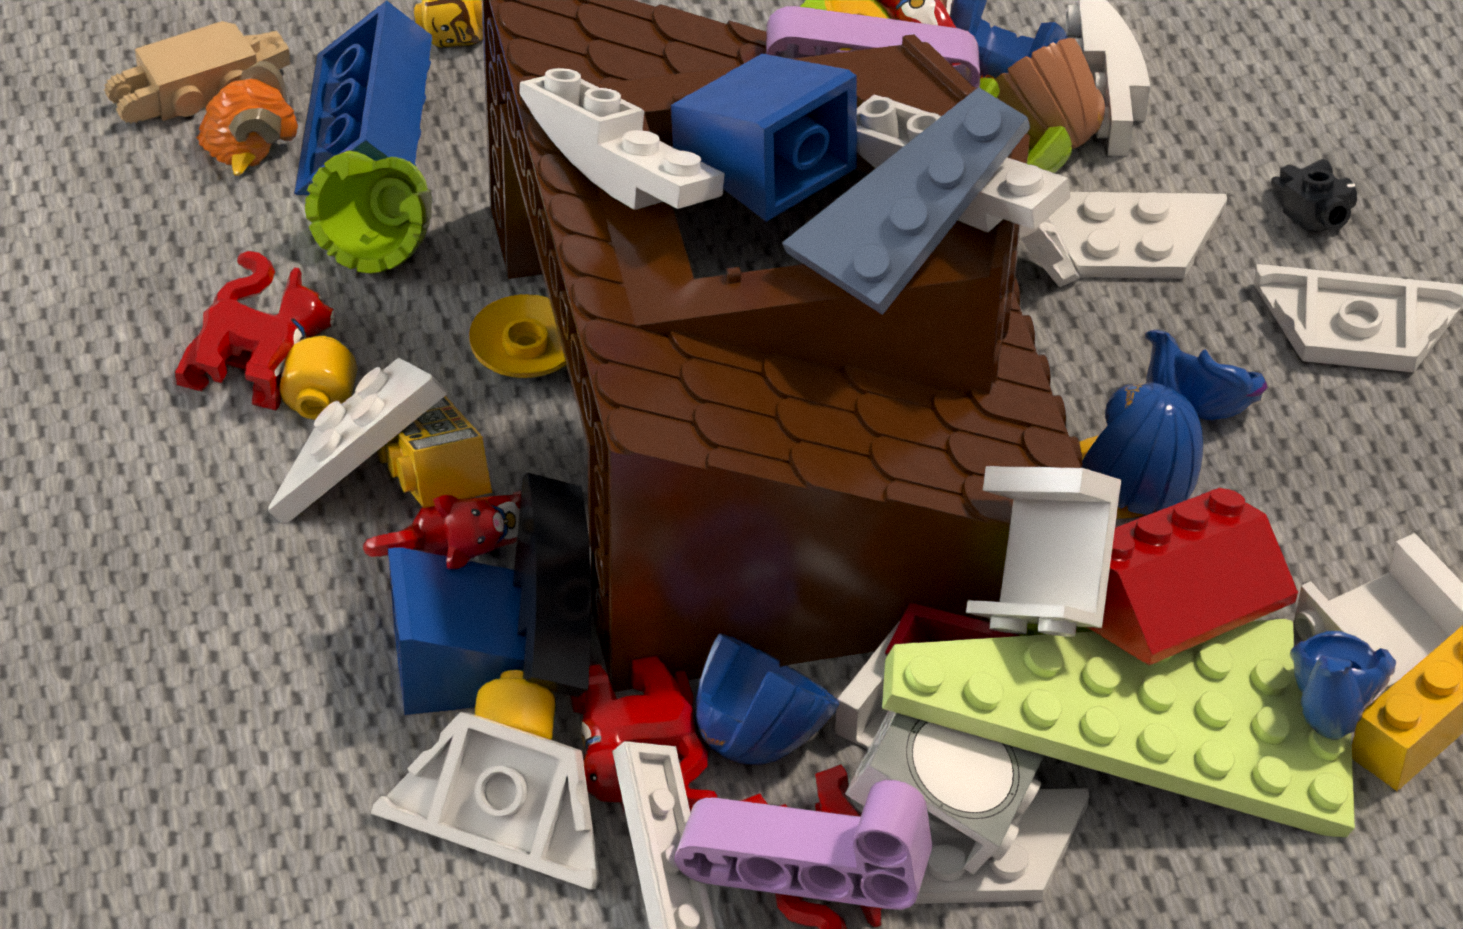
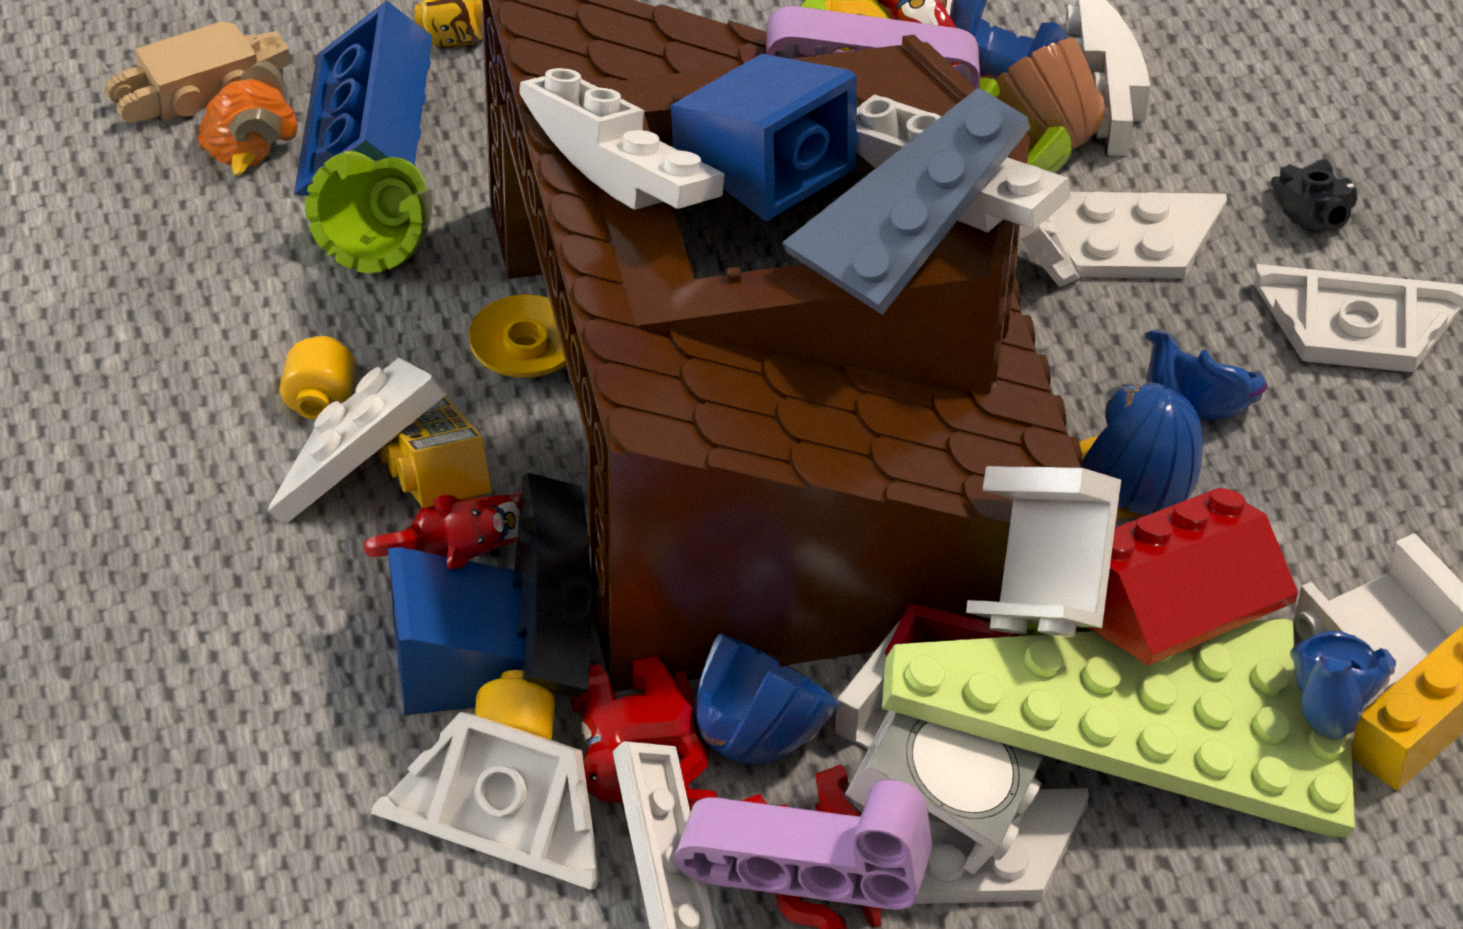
red animal [175,251,335,411] -> none

